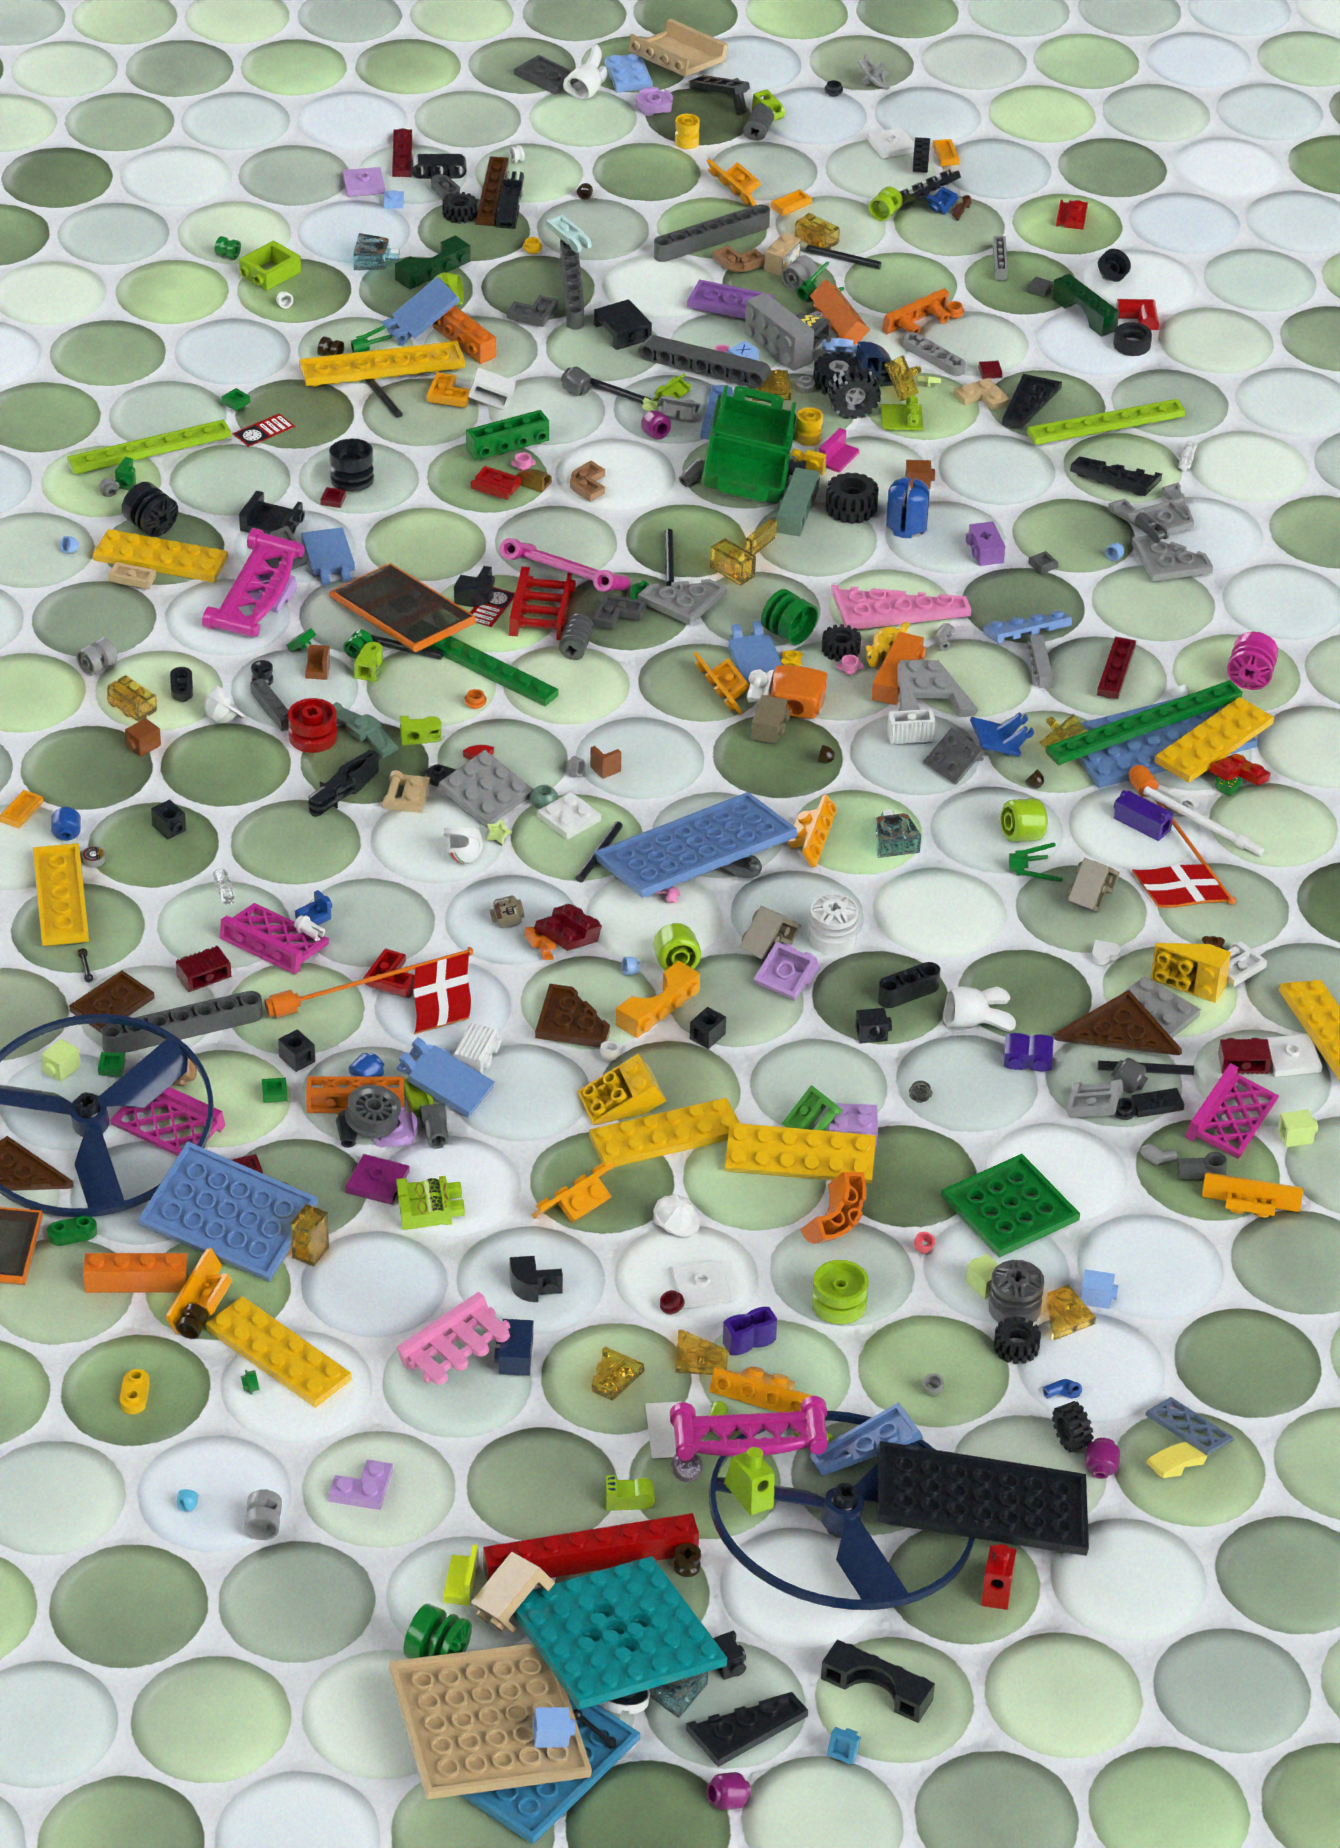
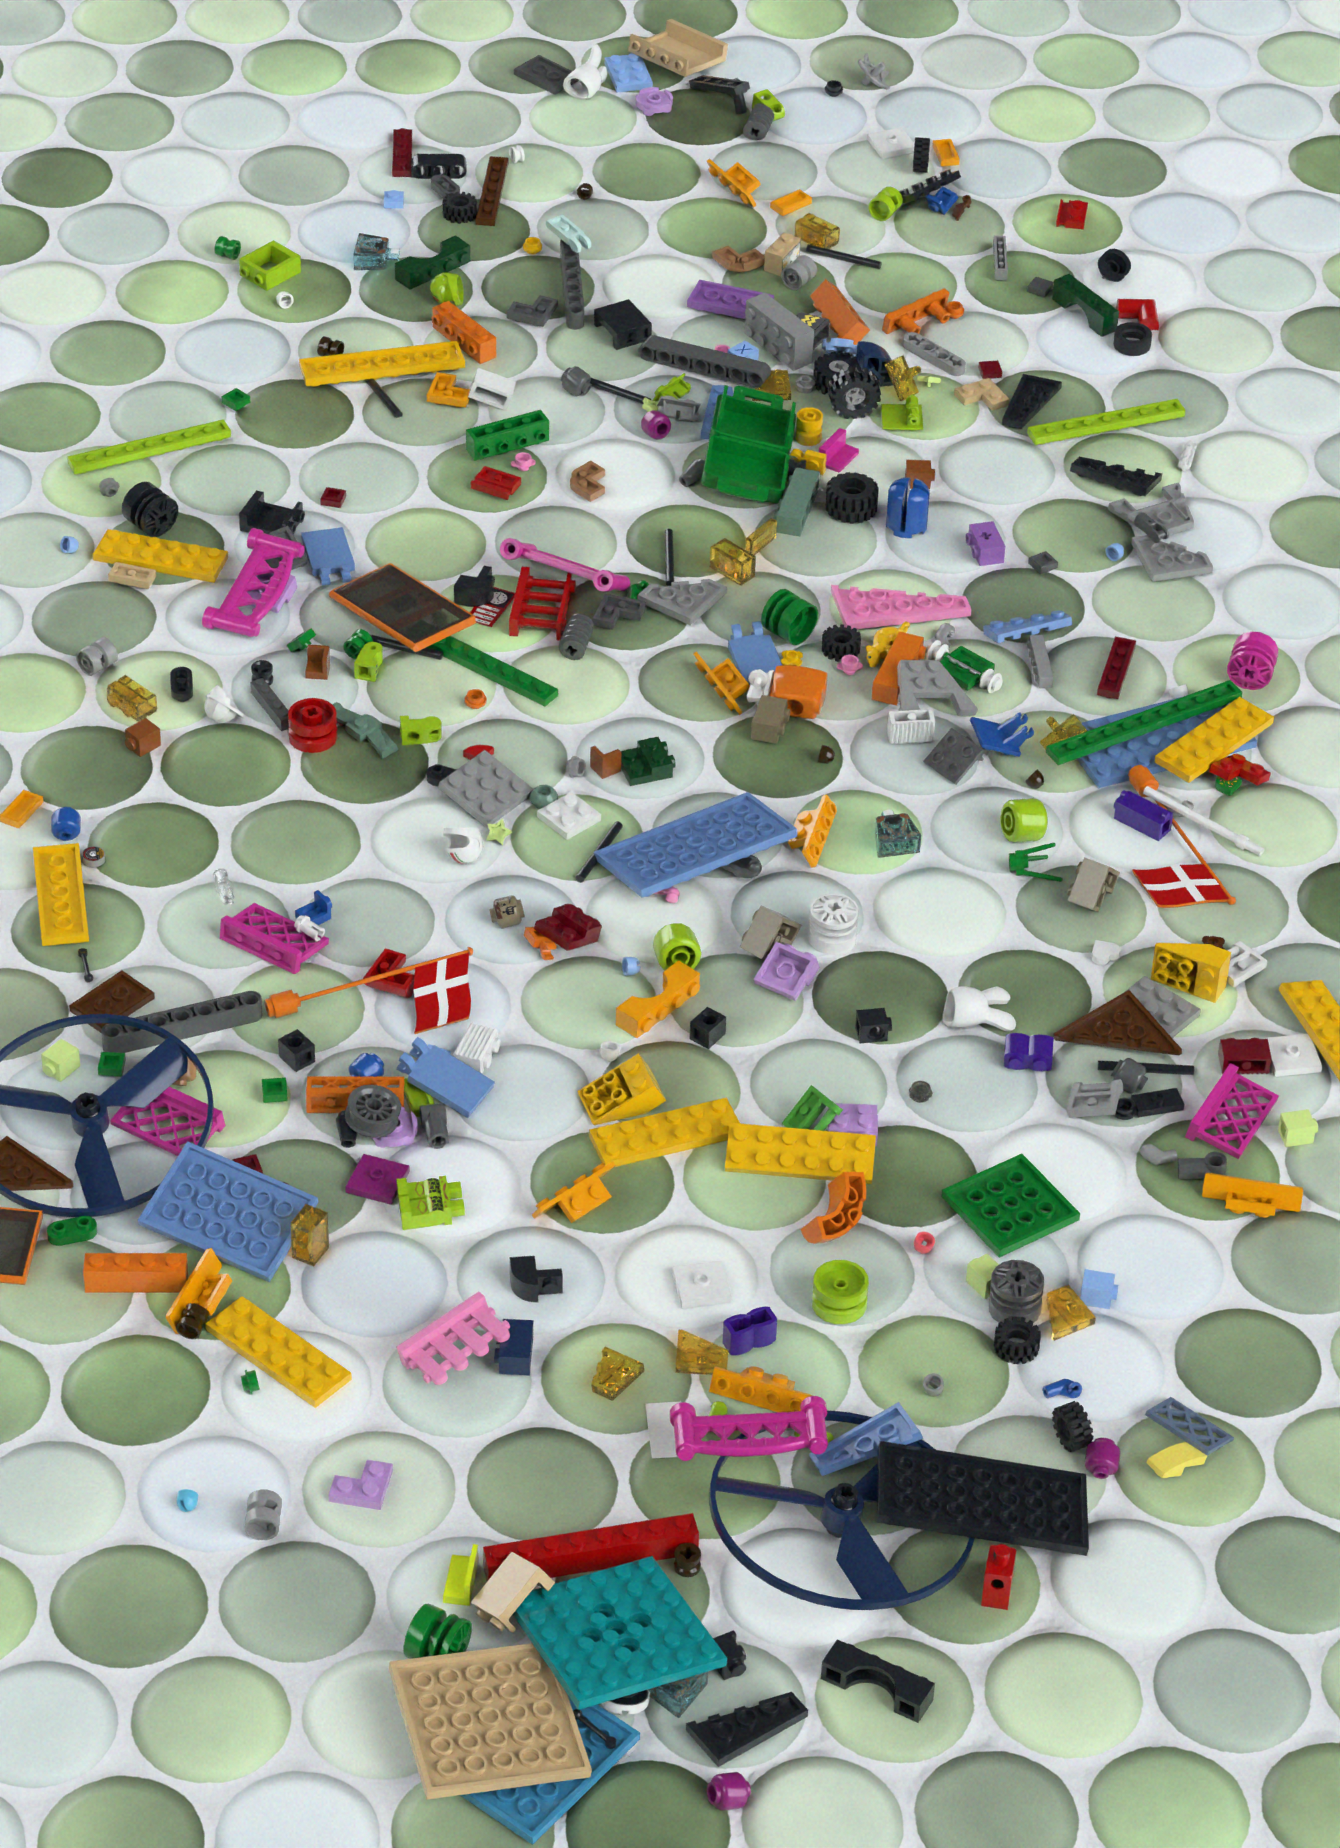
green bracket [115,457,136,490] -> none
yellow plate [120,1369,150,1415] -> none
black brick [151,799,186,840] -> none
dark red brick [176,945,232,992] -> none
sticker [232,413,296,447] -> none
black arm [308,750,379,817] -> none
black wheel [329,438,374,492] -> none
lavender plate [343,167,385,197] -> none
green plant [351,325,392,353] -> none
medium blue tile [382,276,460,346] -> none
tan plate [382,770,430,813] -> none
black arm [496,171,524,229] -> none
pearl gold brick [516,469,552,493] -> none
light blue brick [532,1707,575,1748] -> none
reddish brown plate [535,983,610,1047] -> none
lime leg [605,1475,655,1511] -> none
white piece [653,1194,700,1237] -> none
dark grey beam [654,204,770,262] -> none
dark red plate [660,1290,685,1315] -> none
hat [671,1453,703,1482] -> none
yellow wheel [675,114,700,149] -> none
lime torso [724,1447,775,1516] -> none
green plant [796,261,844,301] -> none
dark azure tile [827,1727,861,1765] -> none
black beam [878,962,941,1008] -> none
none -> dark green plate [621,737,676,786]
none -> plate [926,640,1003,693]

